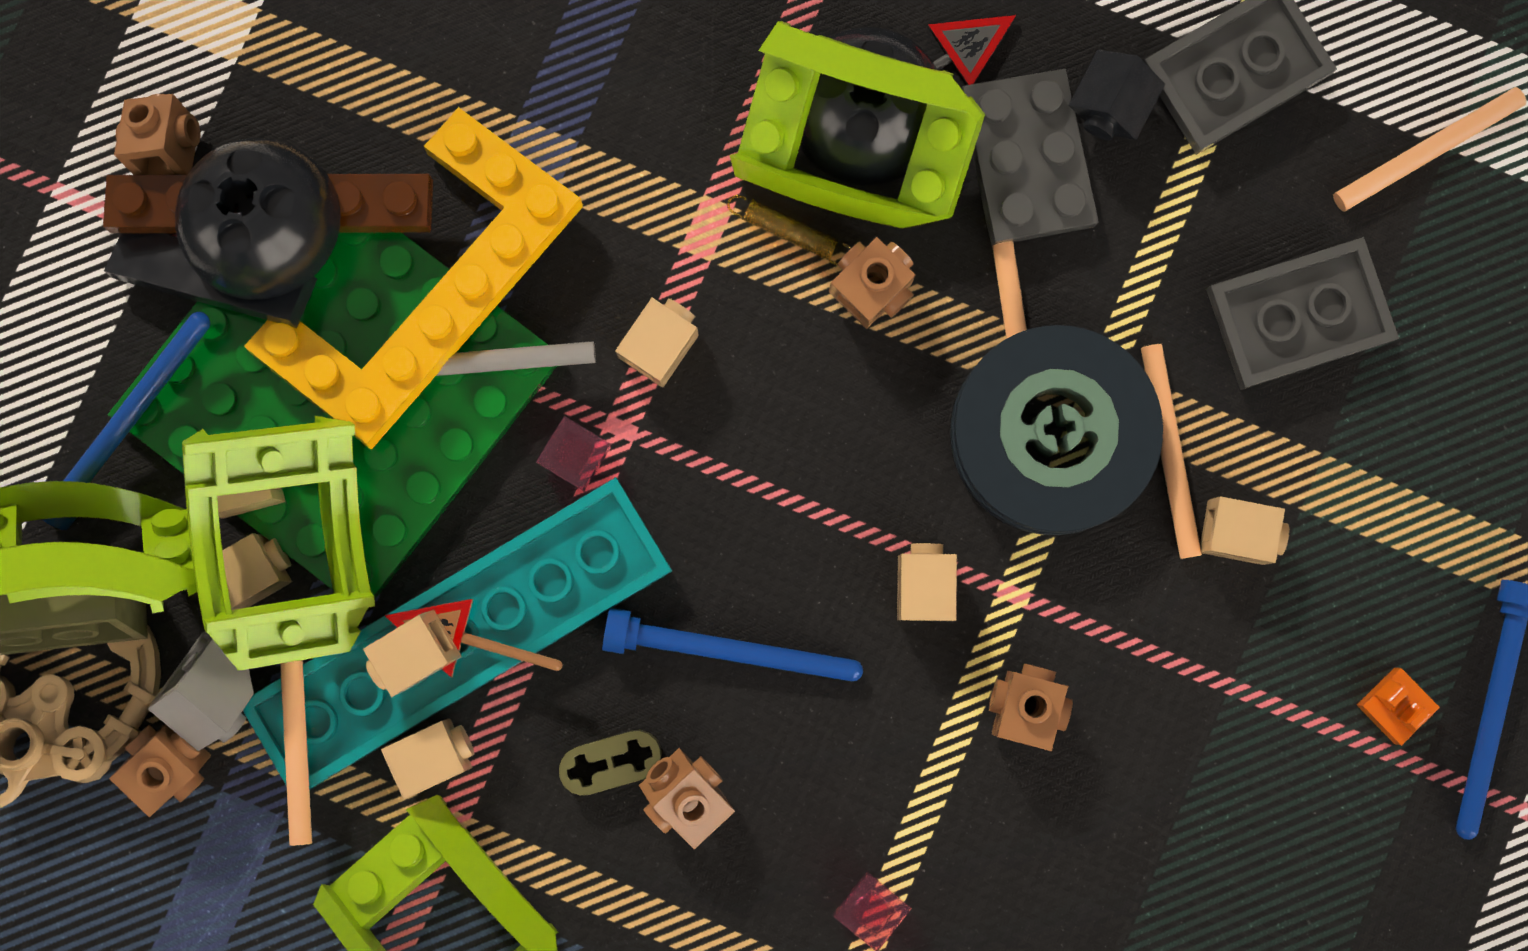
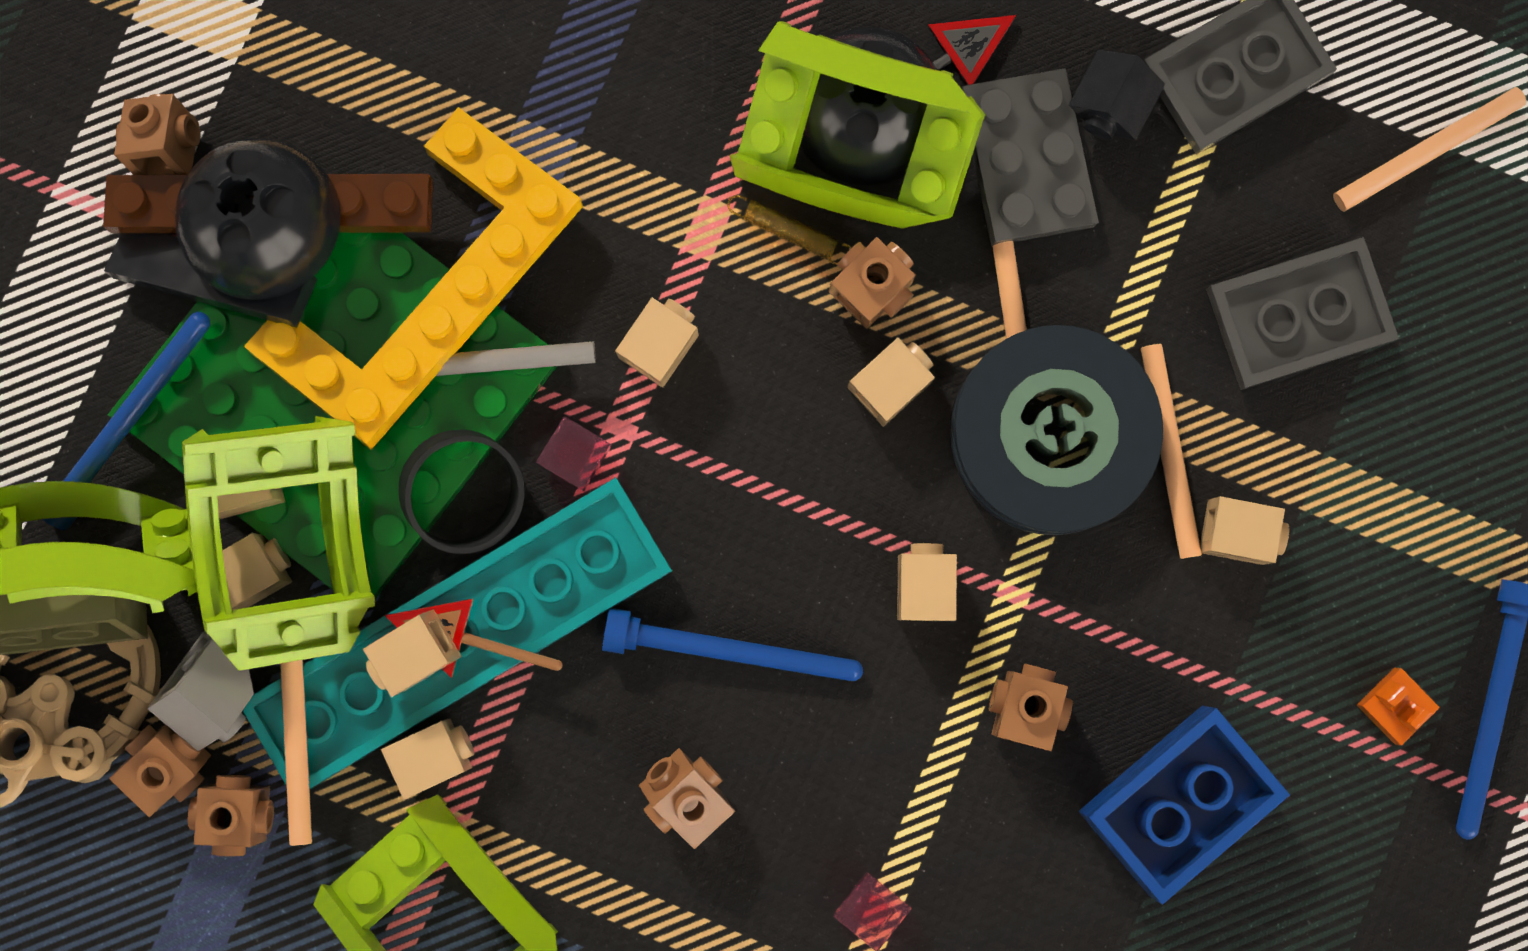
olive beam [559,730,662,796] -> none
none -> medium nougat brick [188,775,274,856]
none -> black tyre [399,429,524,554]
none -> tan brick [847,338,935,427]
none -> blue brick [1078,706,1290,905]

